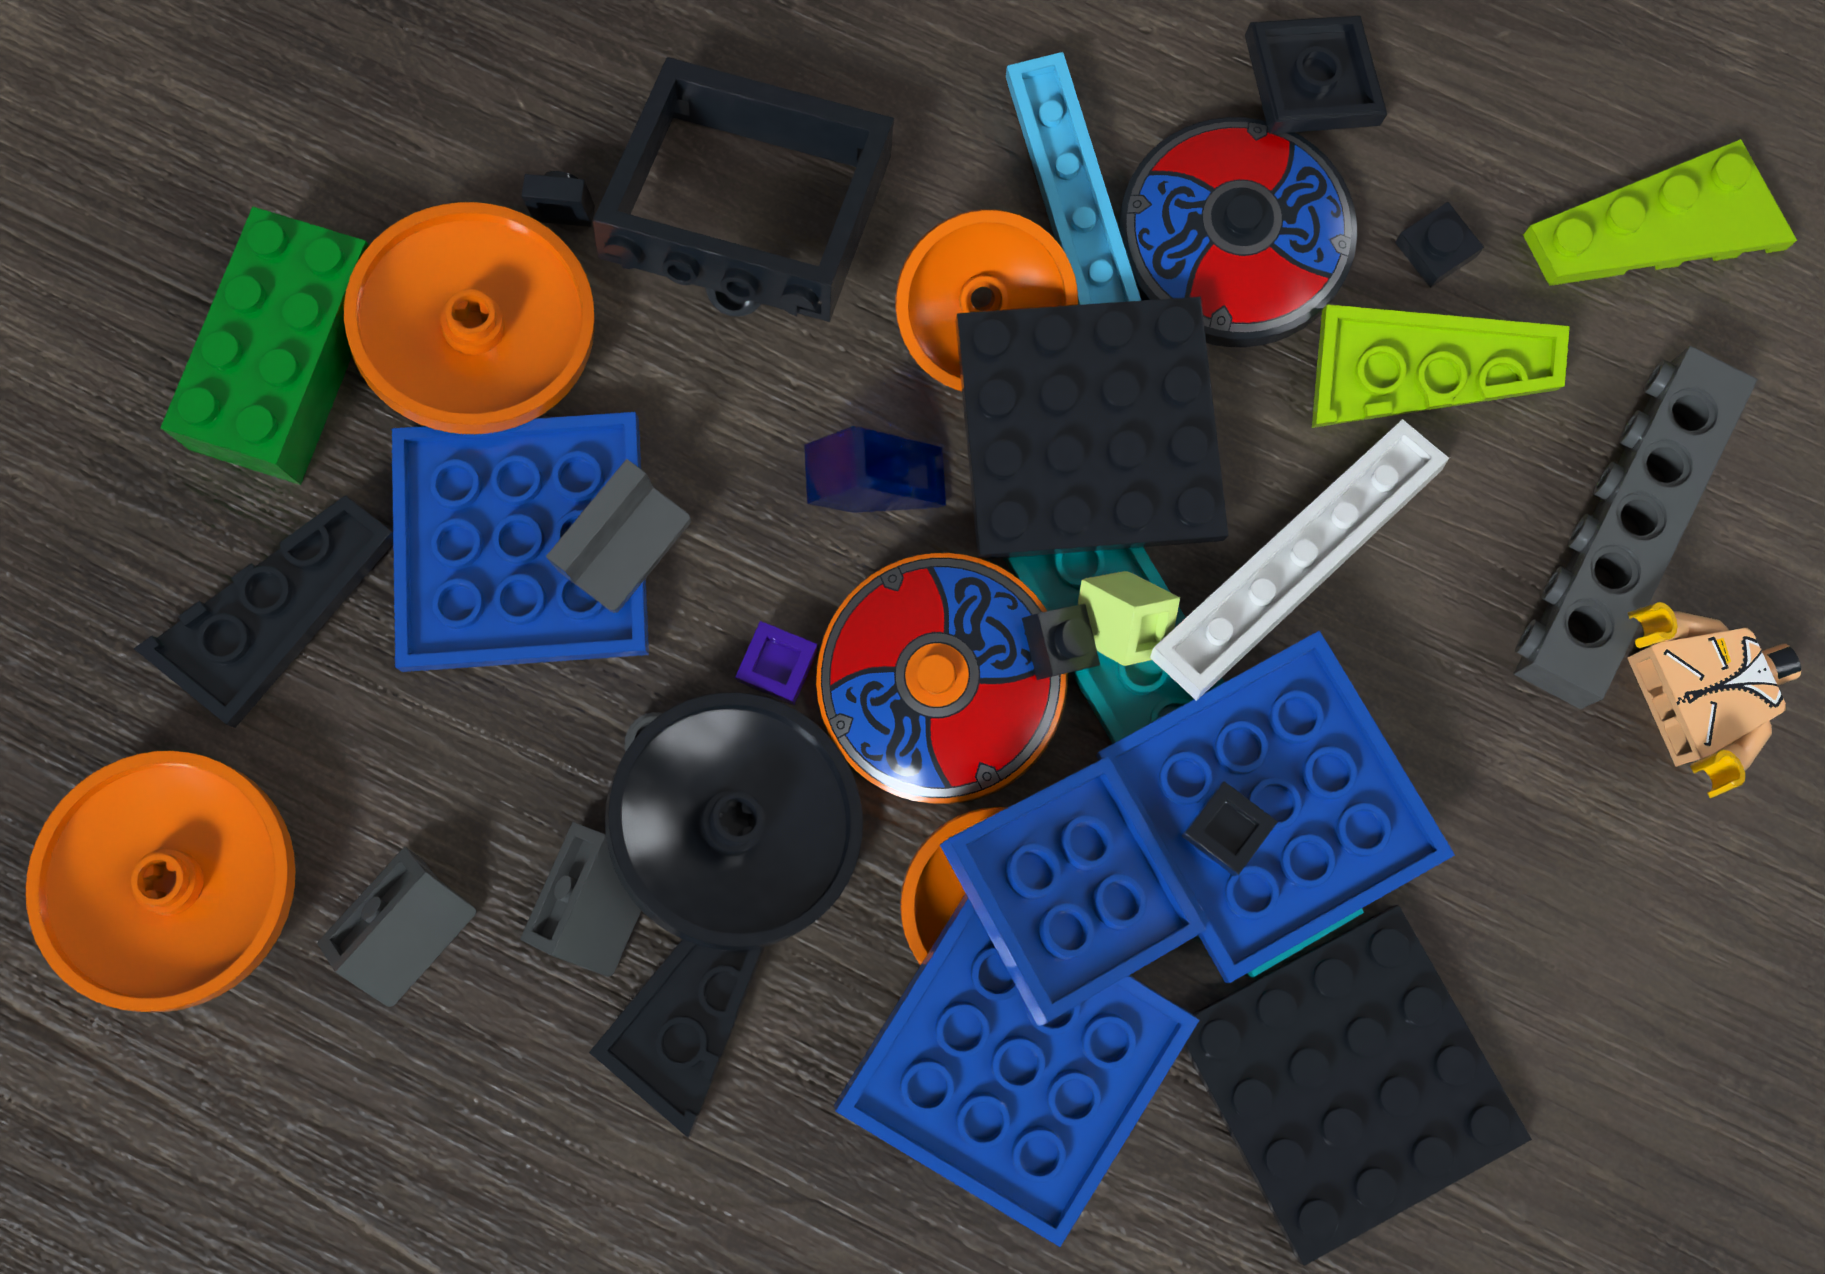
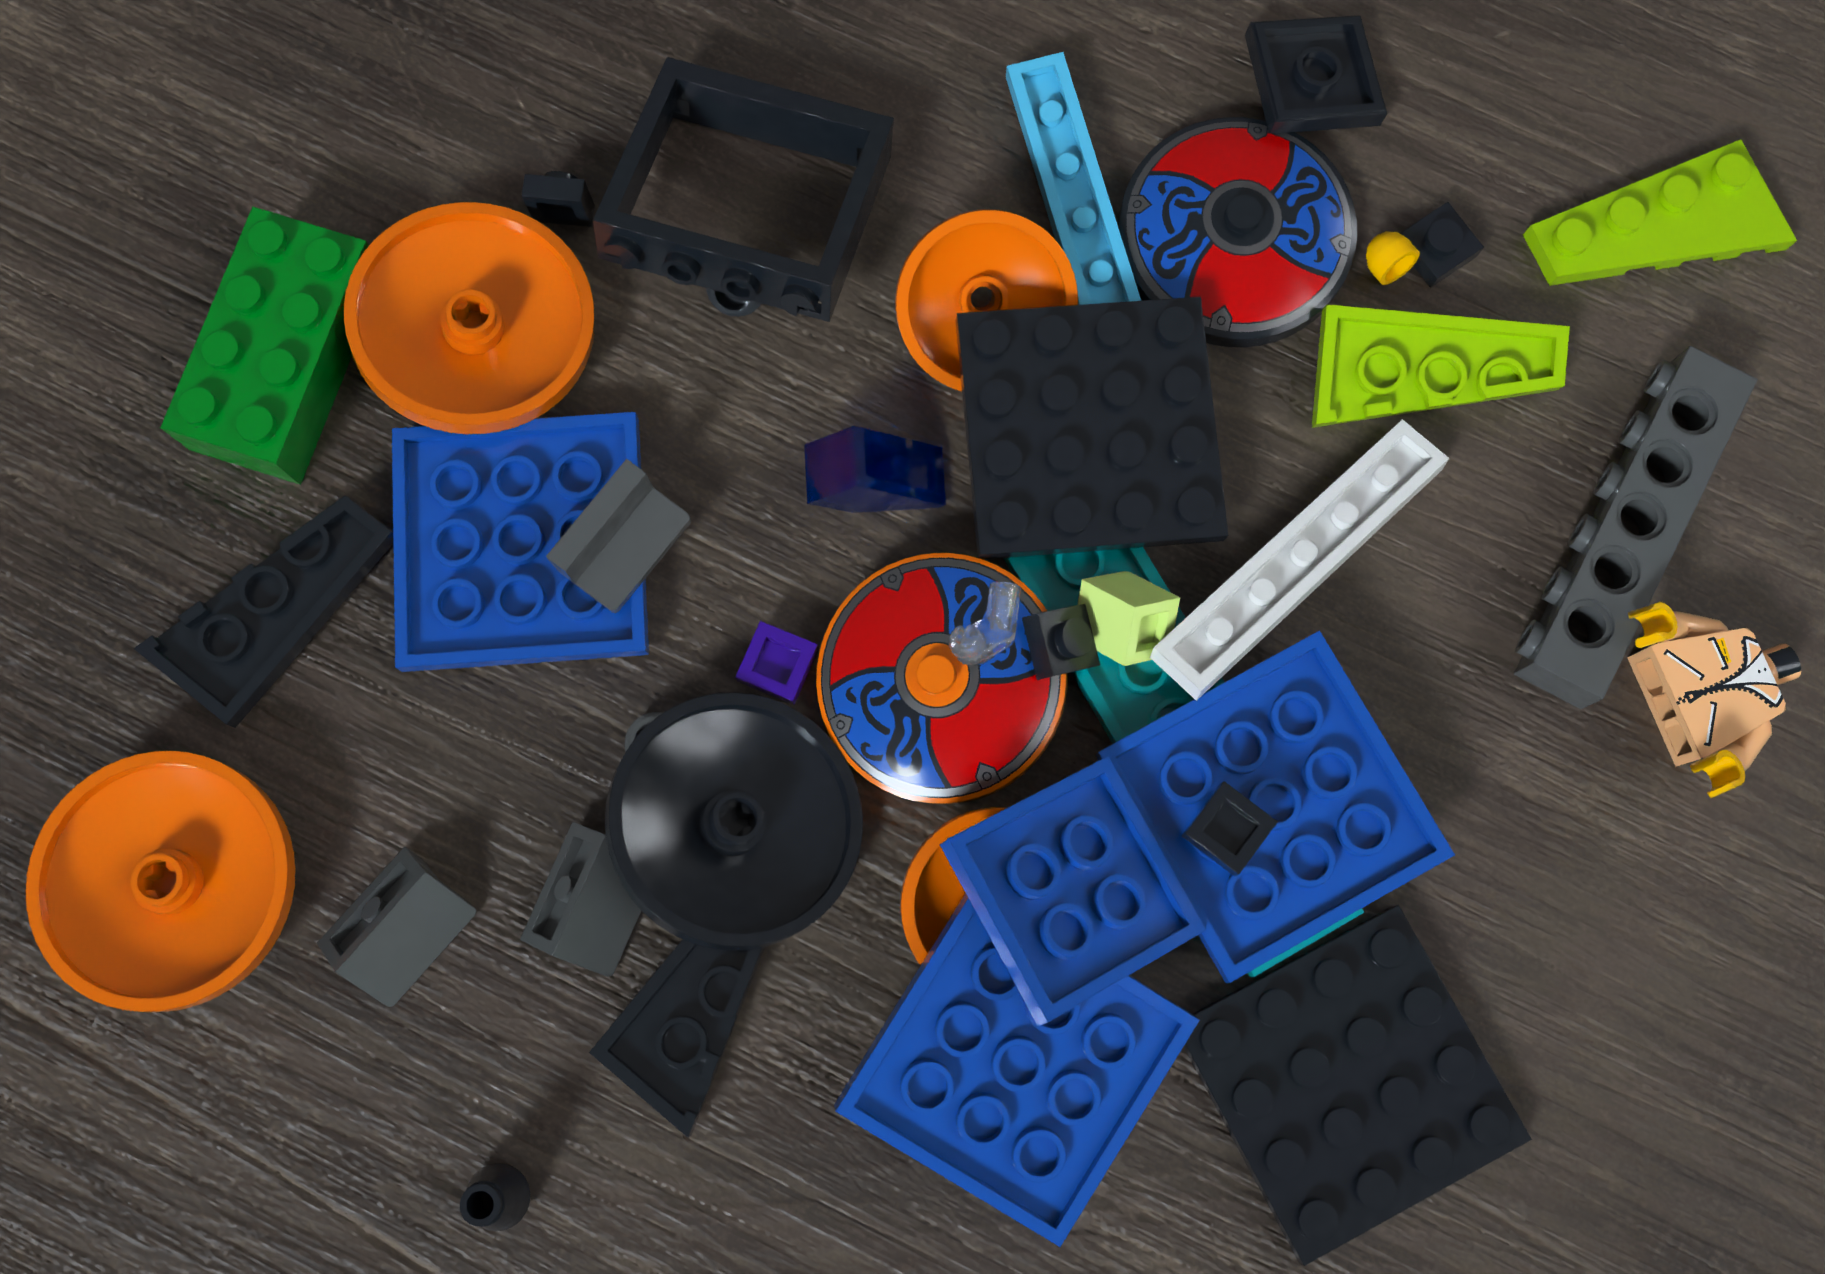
none -> black cone [460,1163,530,1231]
none -> clear arm [949,582,1021,665]
none -> yellow hinge [1366,231,1420,285]

